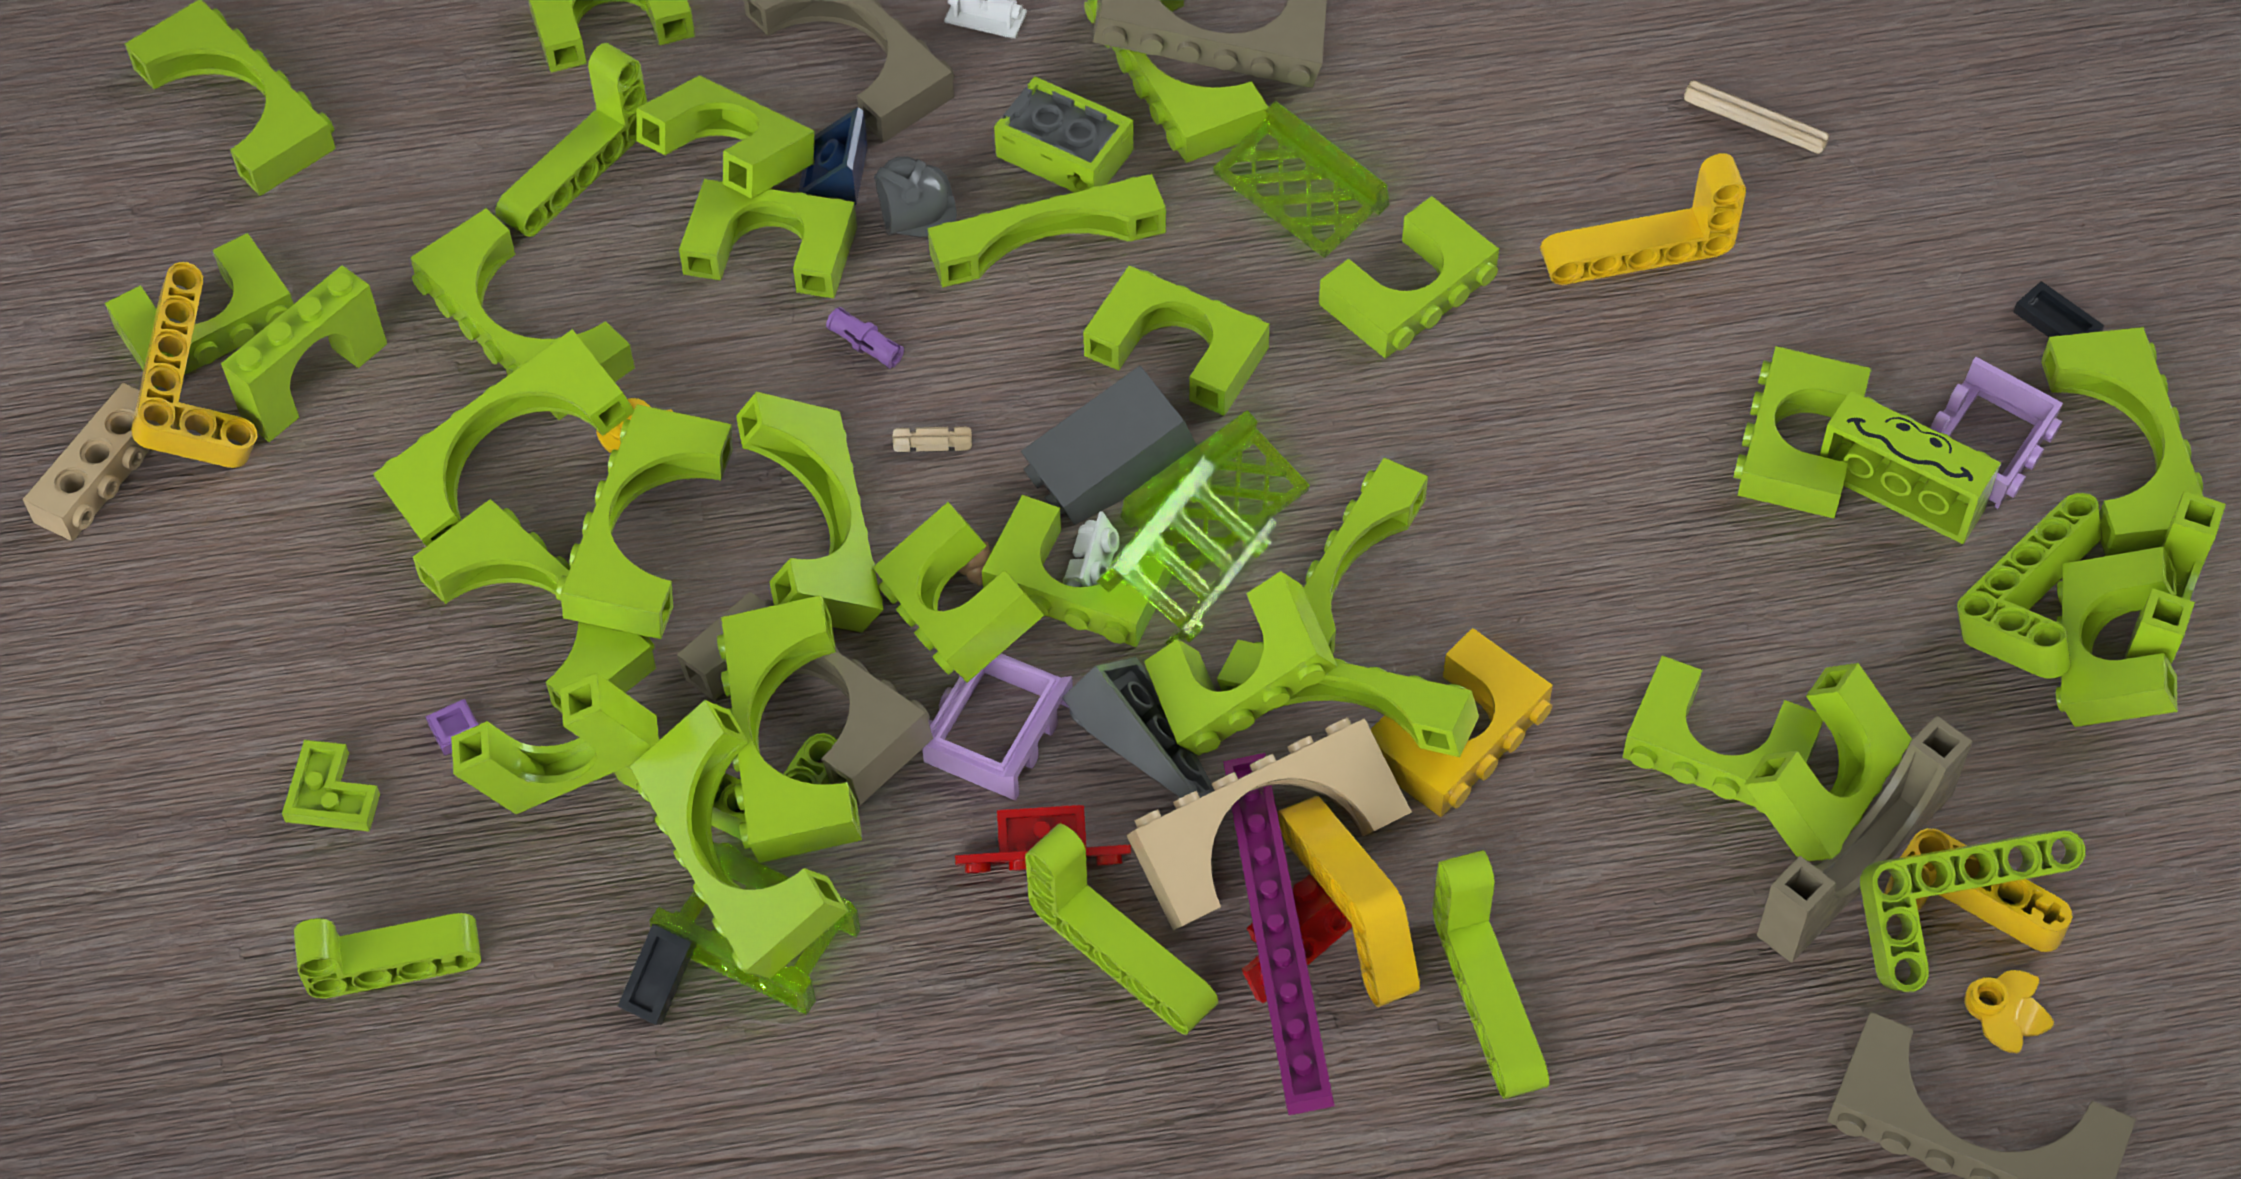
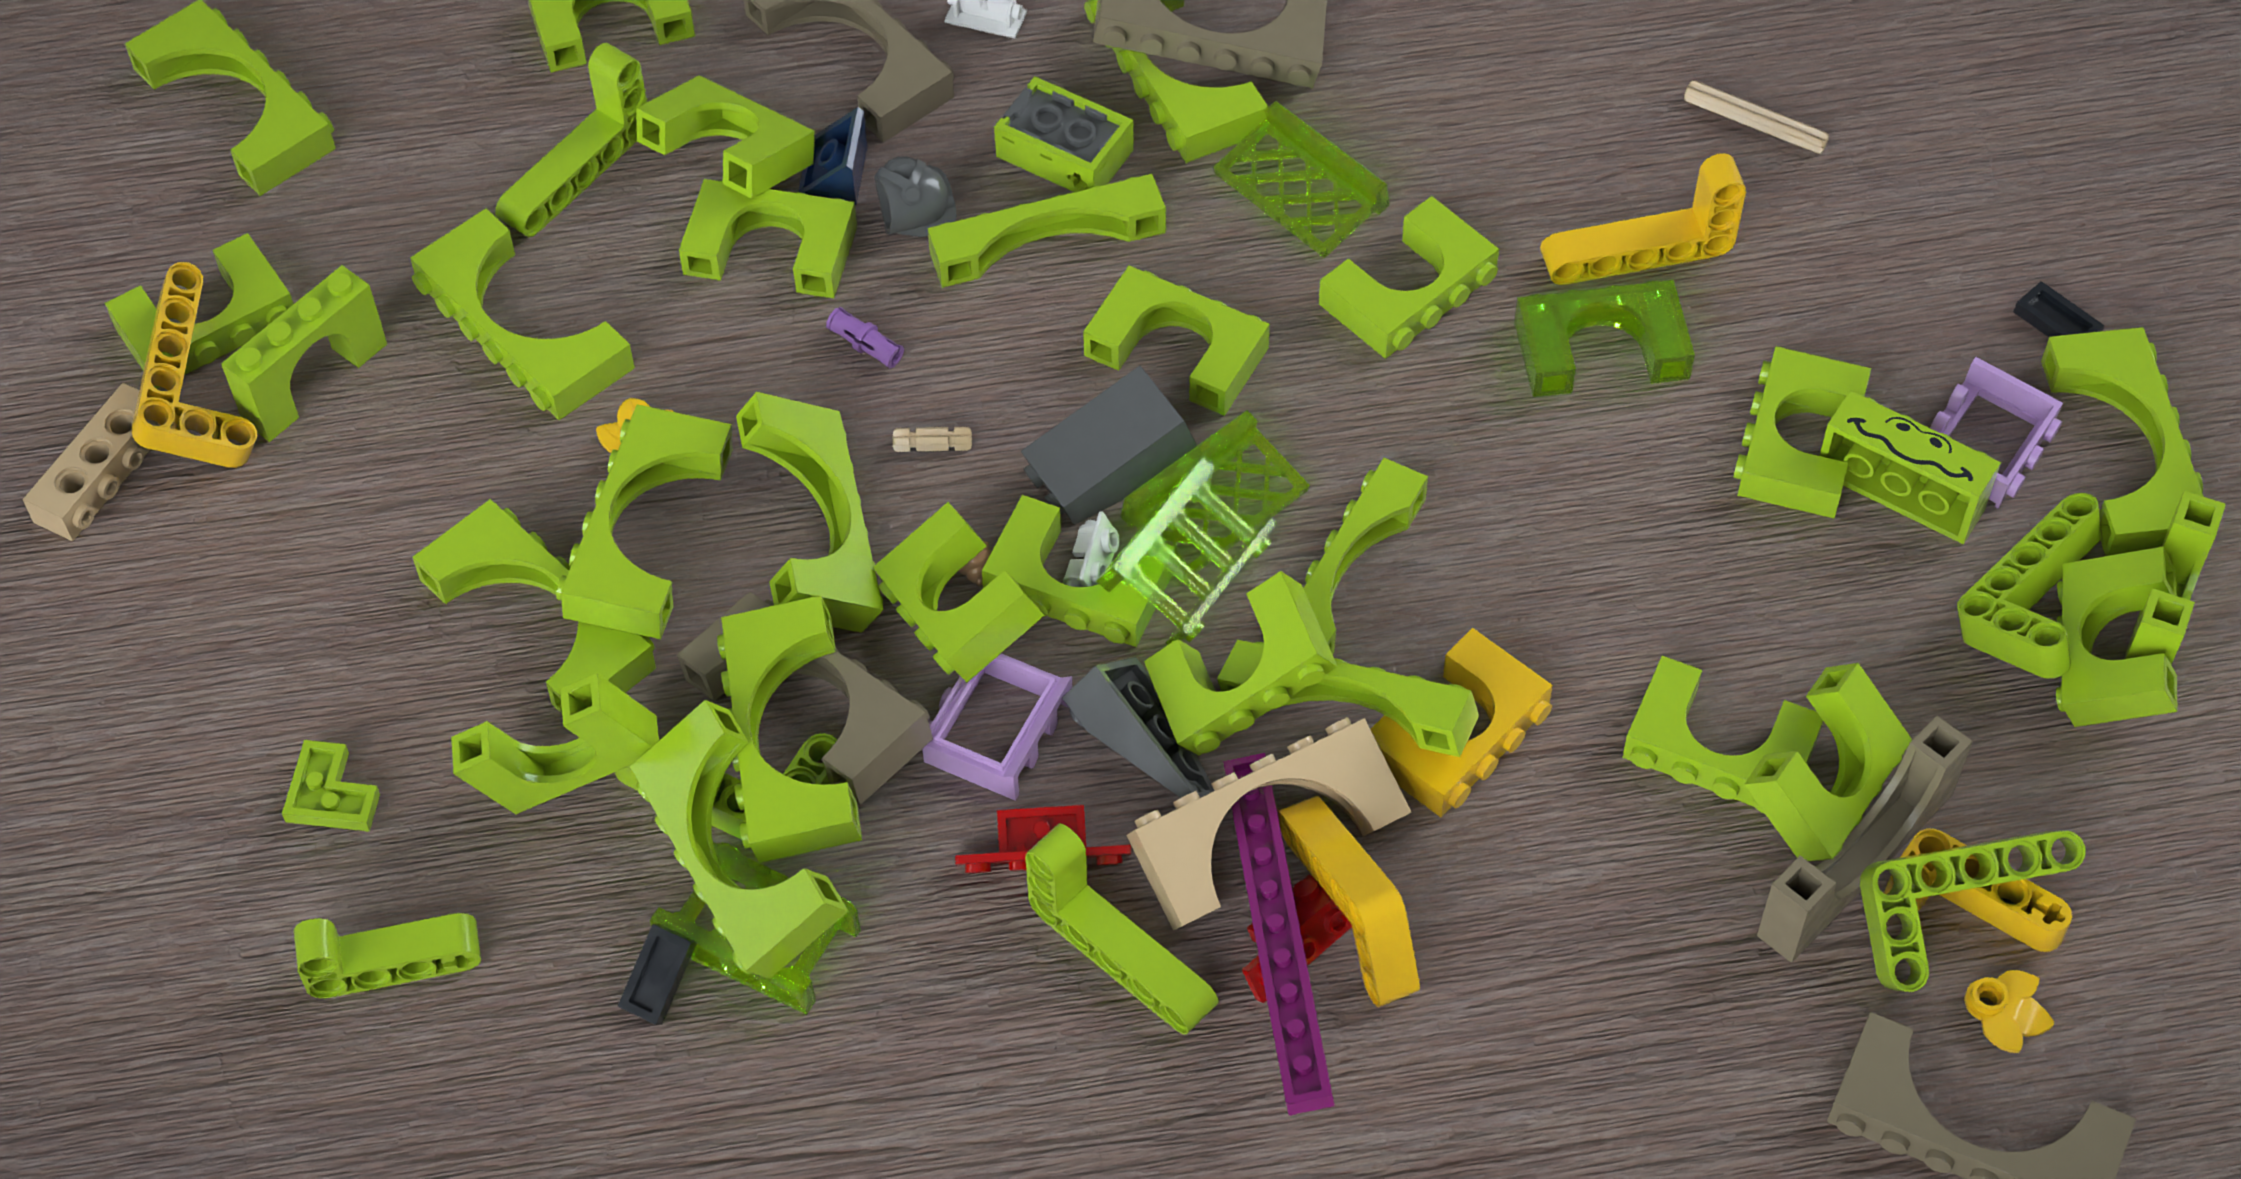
lime arch [373,329,634,546] -> none
medium lavender tile [425,699,478,756] -> none
lime beam [1432,850,1549,1099] -> none
none -> clear neon green arch [1514,280,1695,397]

